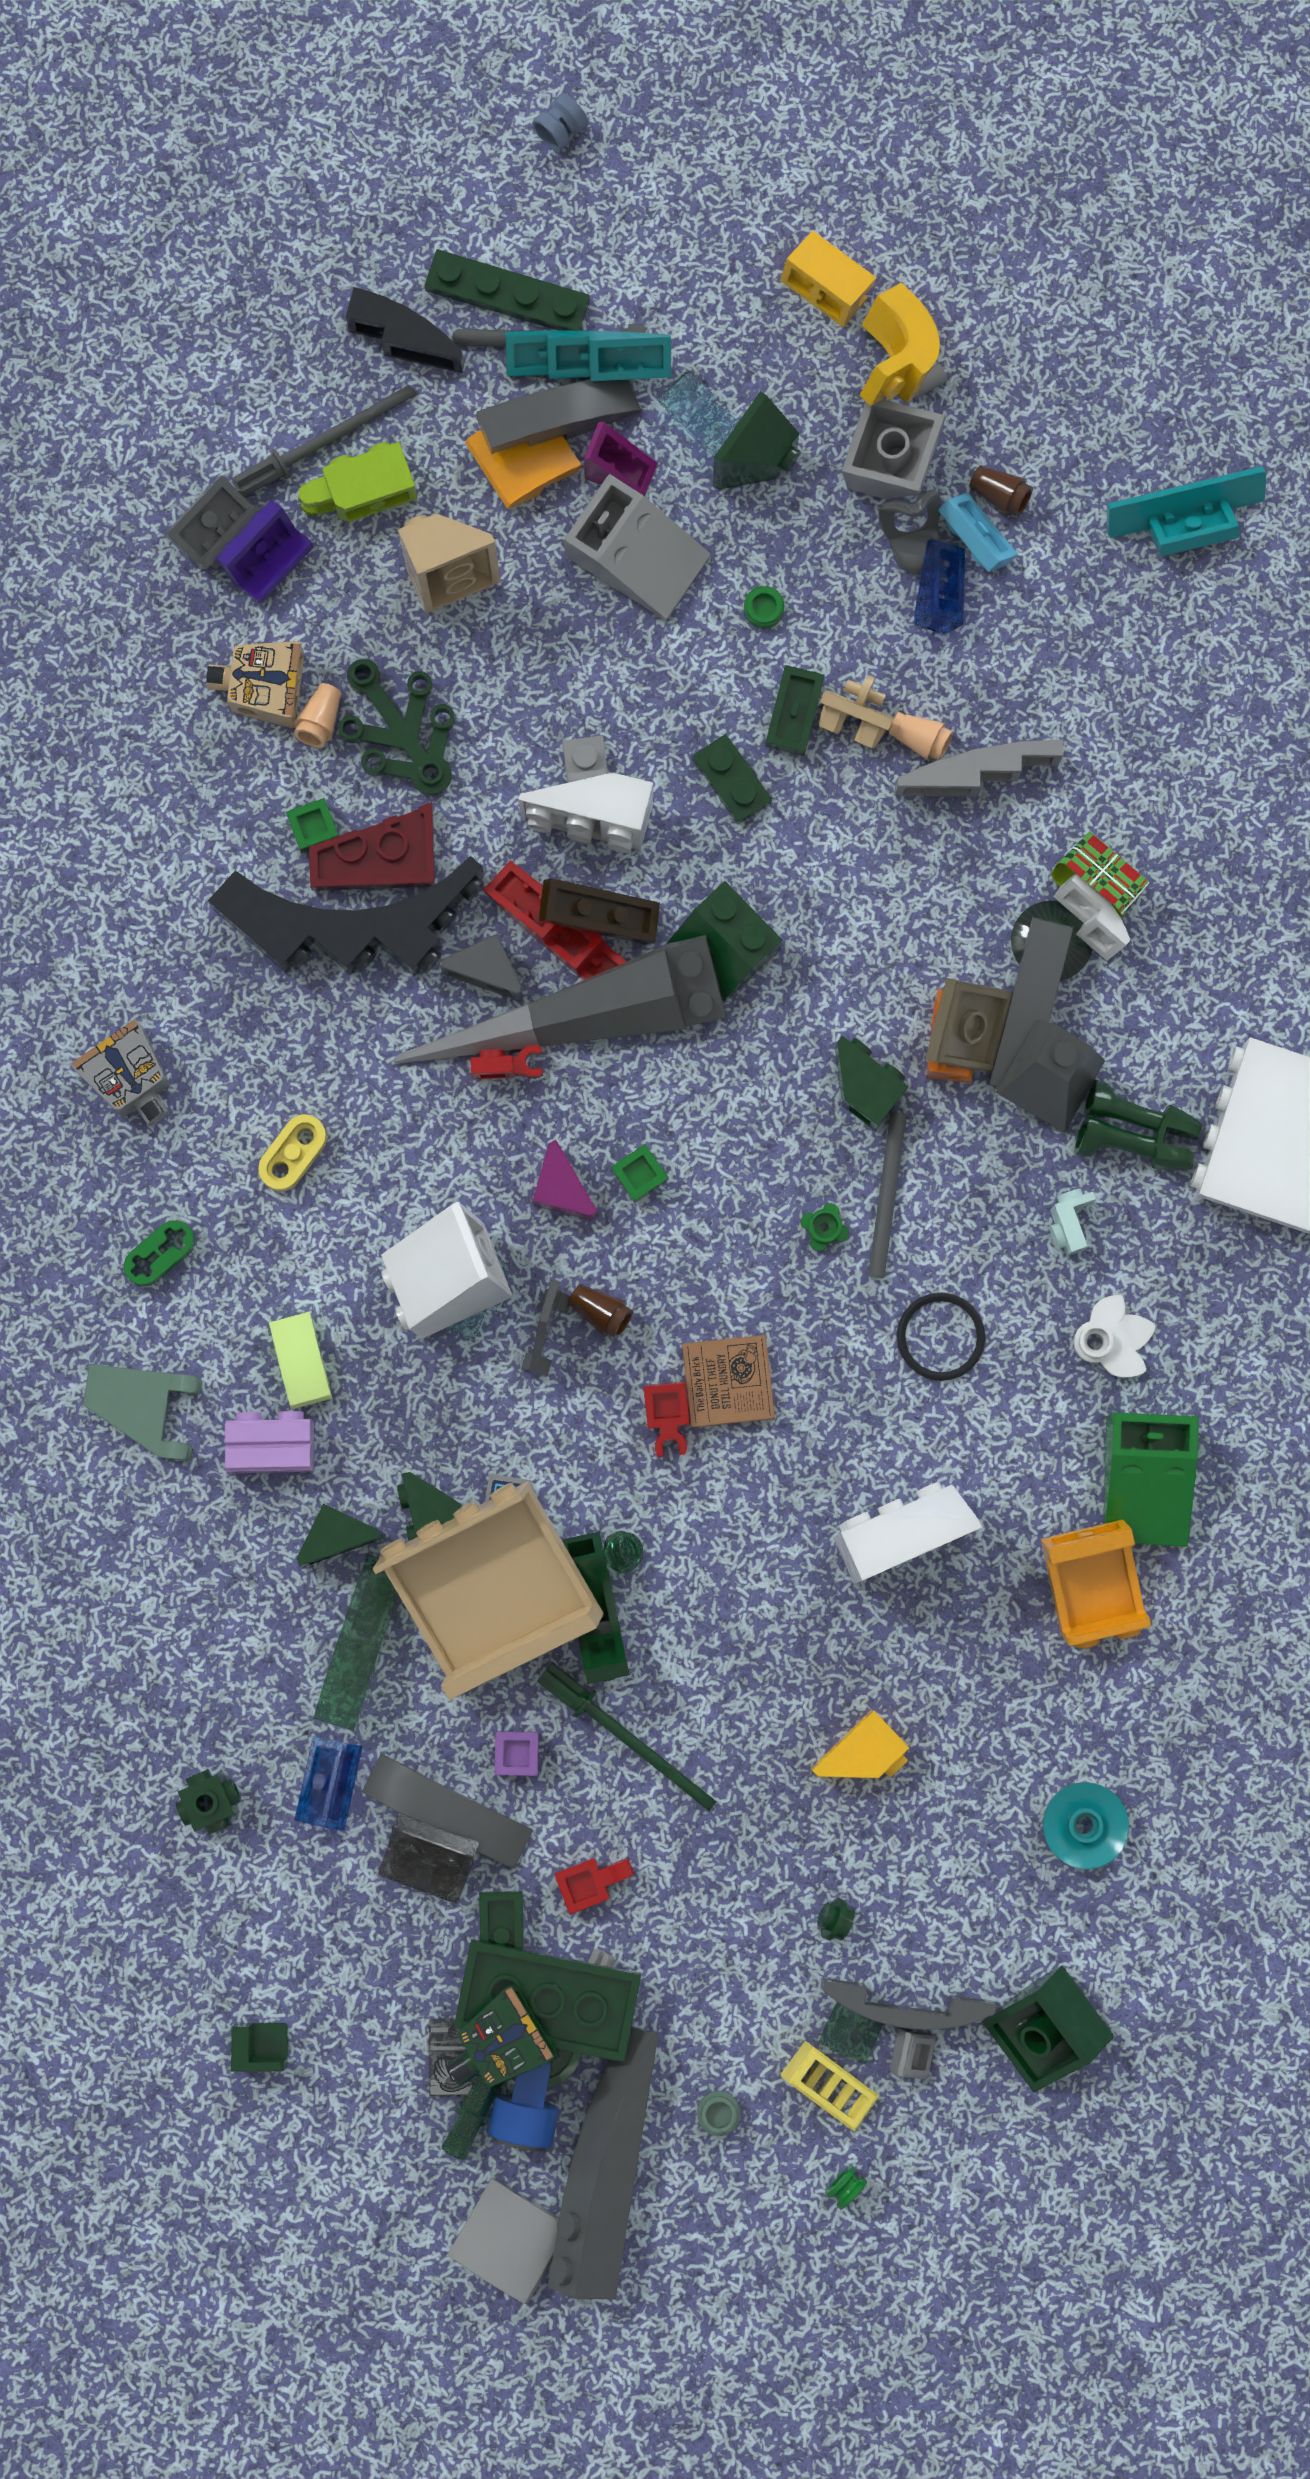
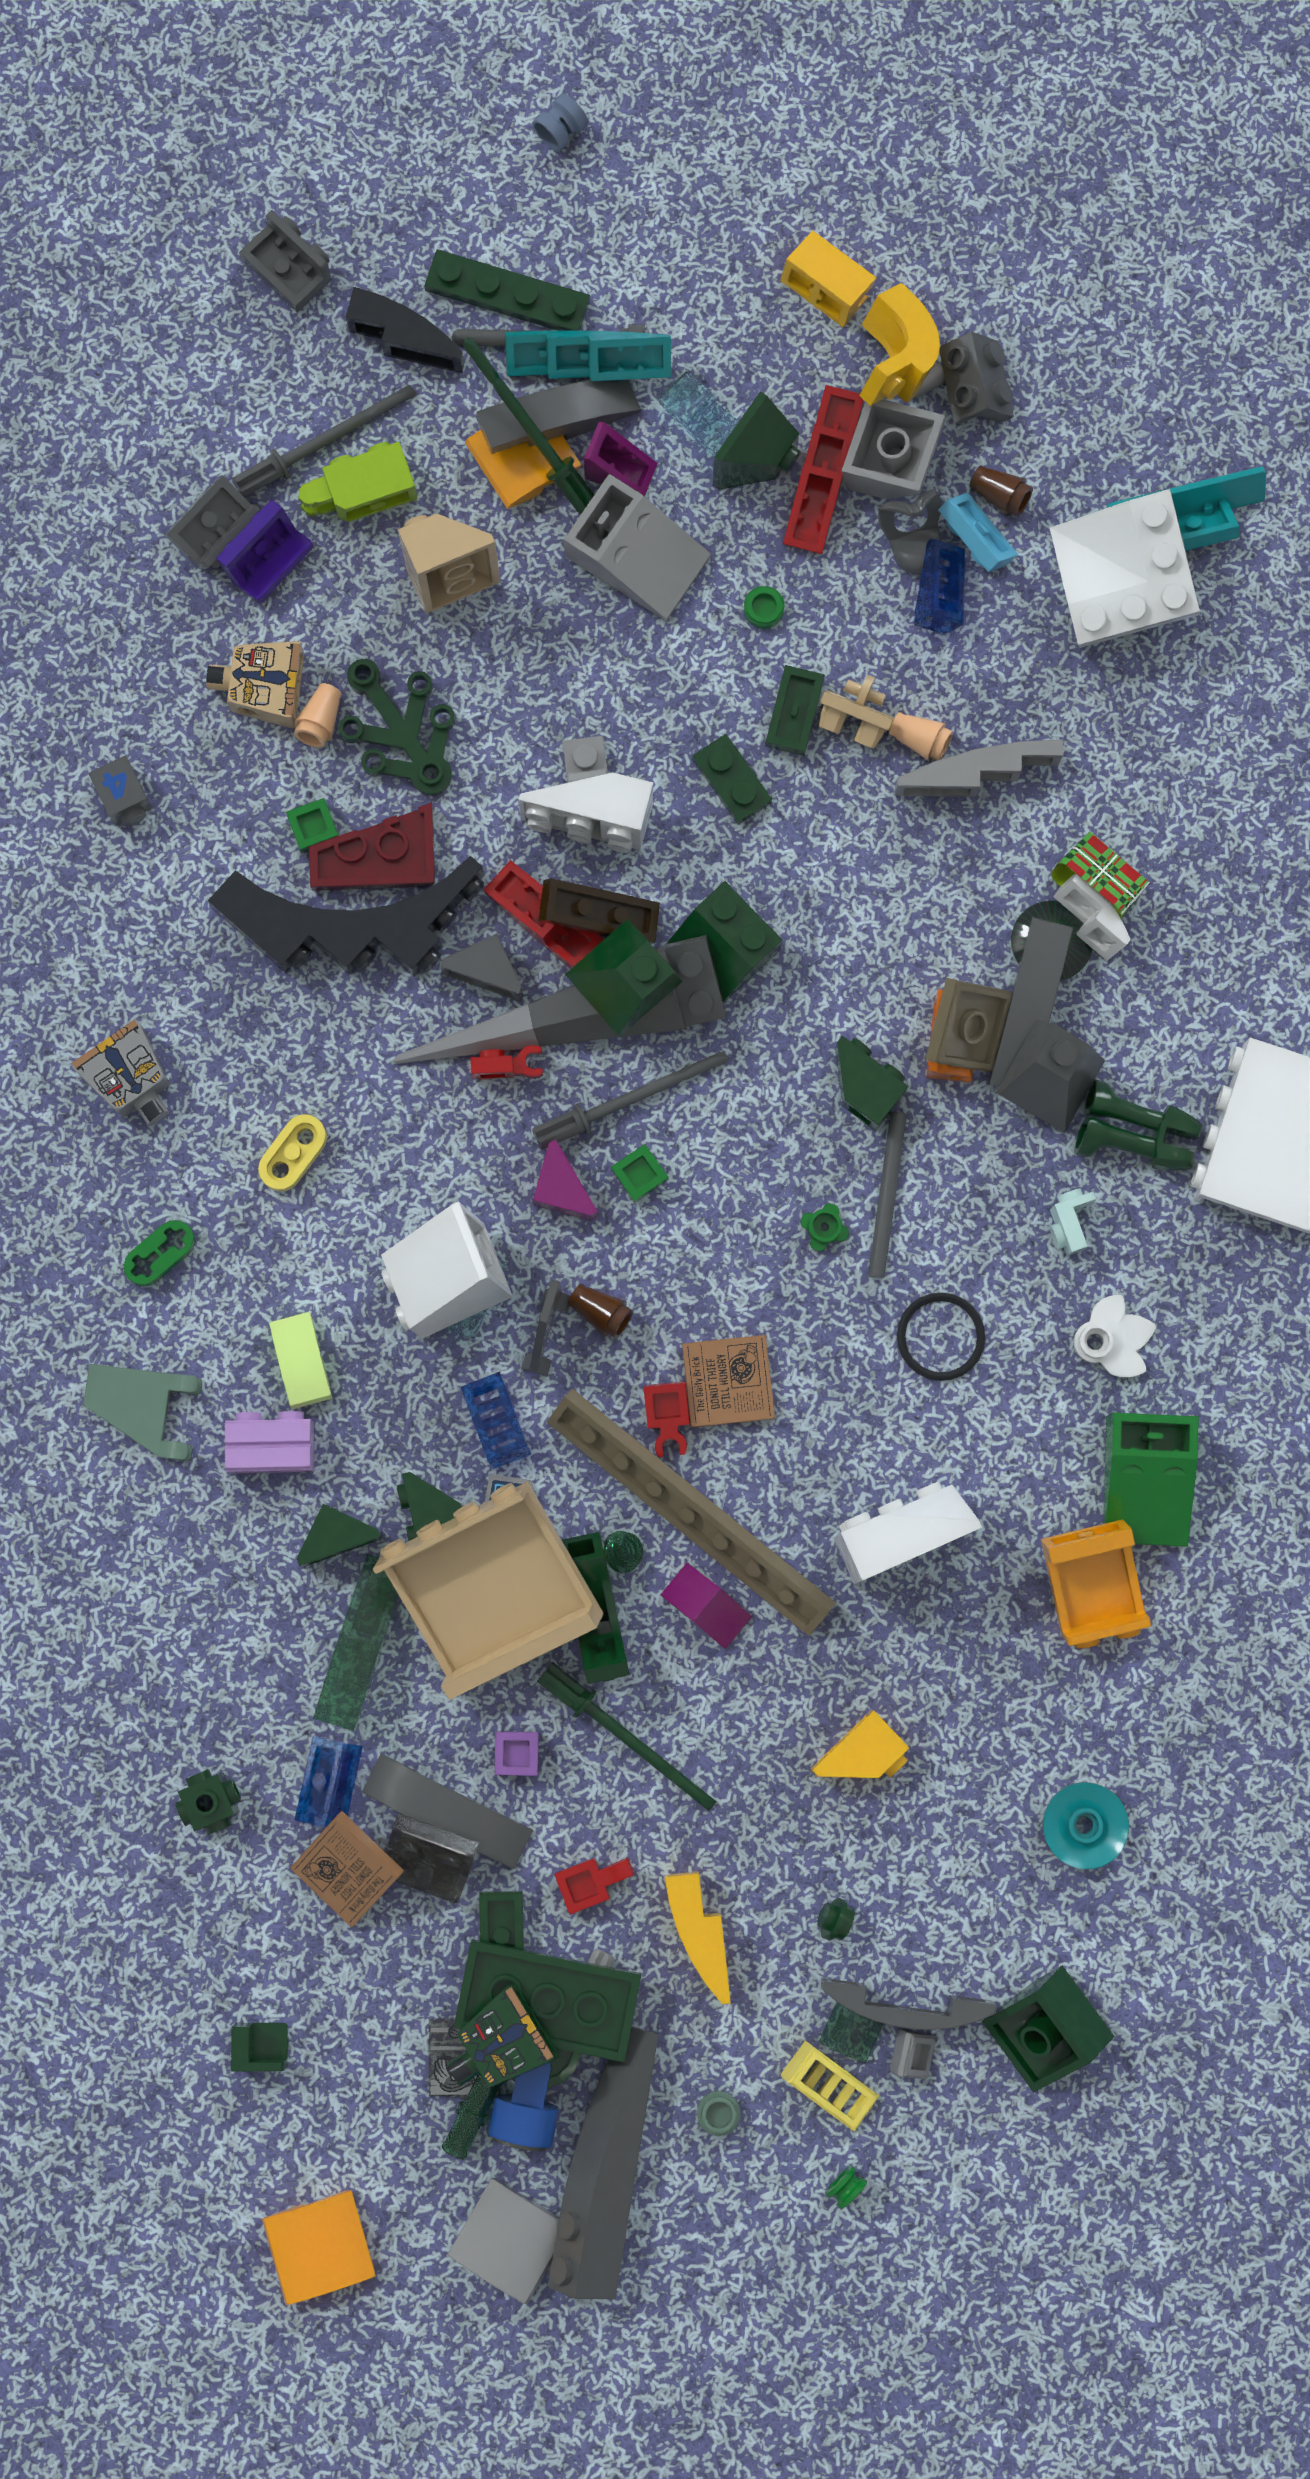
none -> dark grey brick [88,755,153,826]
none -> dark grey bracket [239,210,331,313]
none -> light orange slope [262,2190,376,2305]
none -> medium nougat tile [290,1811,404,1928]
none -> clear blue slope [461,1371,532,1469]
none -> dark green piece [463,337,594,514]
none -> dark grey piece [532,1051,729,1150]
none -> dark tan plate [547,1388,836,1636]
none -> dark green slope [565,919,683,1037]
none -> magenta slope [660,1563,752,1649]
none -> yellow slope [664,1871,731,2004]
none -> red slope [783,385,864,554]
none -> dark grey bracket [939,331,1014,424]
none -> white slope [1050,489,1200,648]

